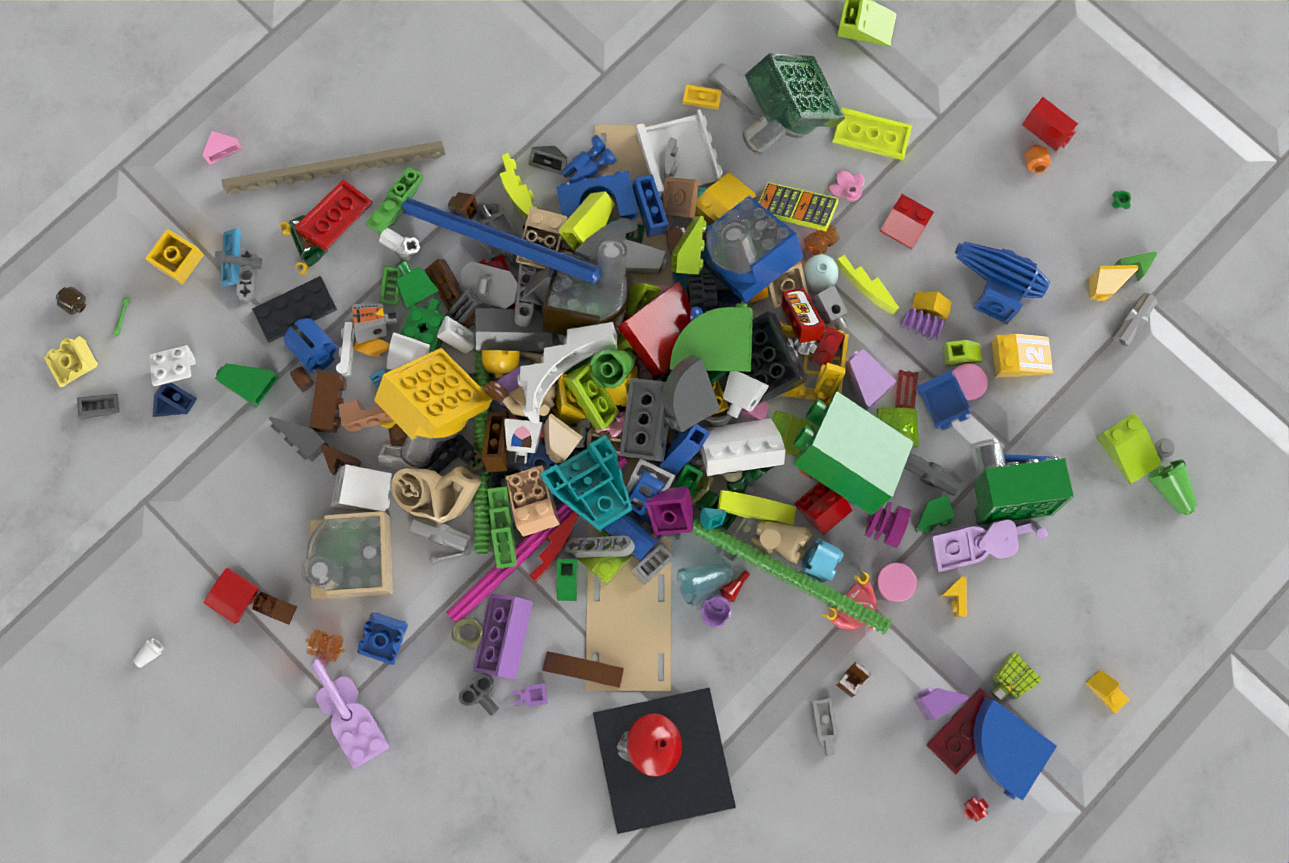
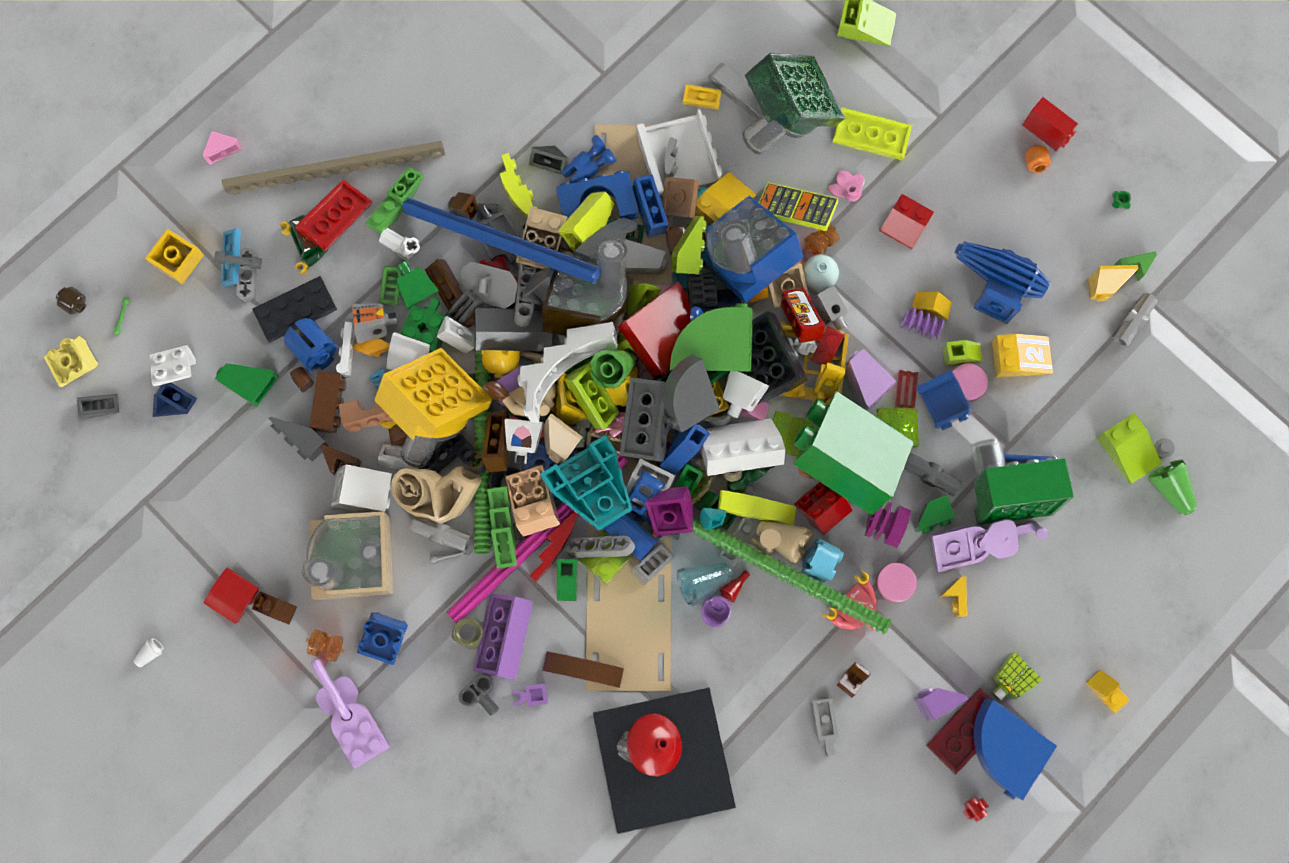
neon yellow slope [836,255,899,315] -> none

